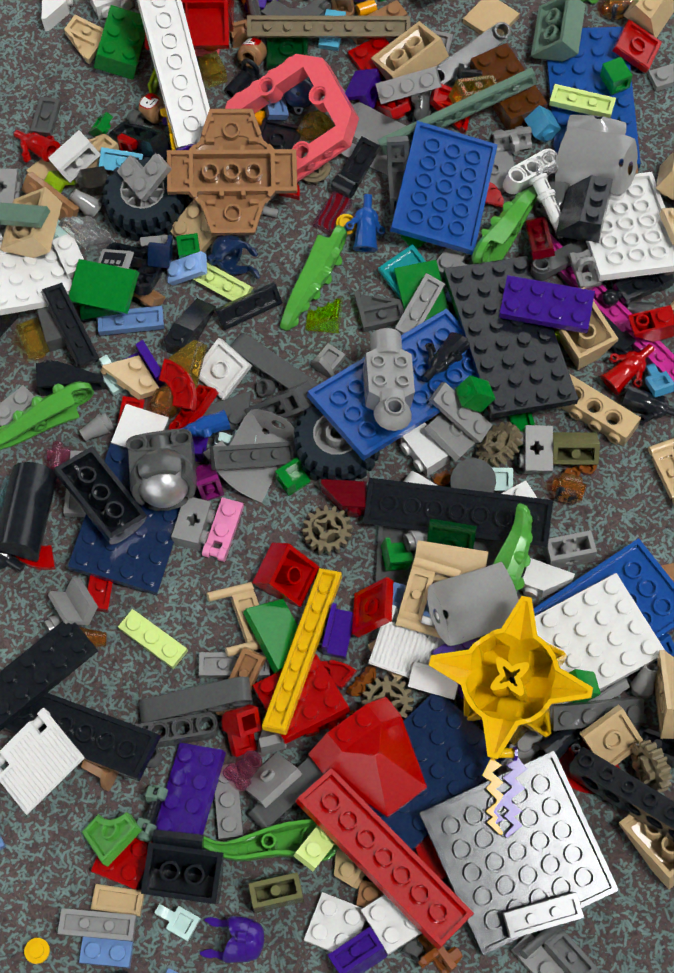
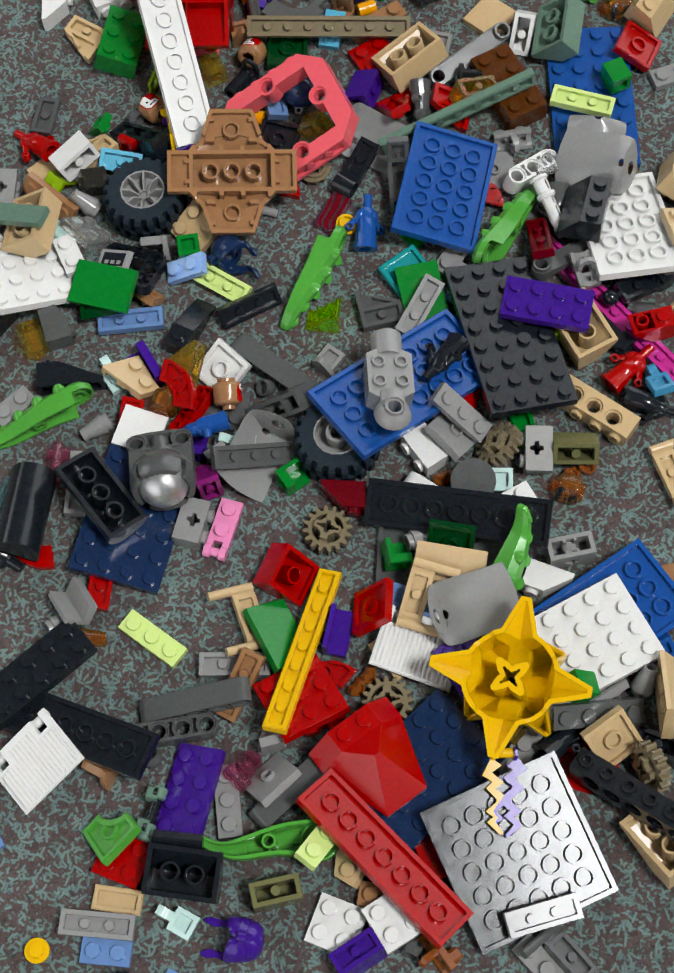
black tile [41,283,100,368] -> none
light grey plate [117,153,172,201] -> none
dark blue panel [148,235,173,268] -> none
red brick [222,704,262,757] -> none
light grey plate [376,66,442,104] -> none
white tile [408,662,459,700] -> none
green brick [455,375,496,412] -> none
dark azure brick [524,105,561,143] -> none
none -> medium nougat head [212,377,243,411]
none -> white slope [509,9,538,57]

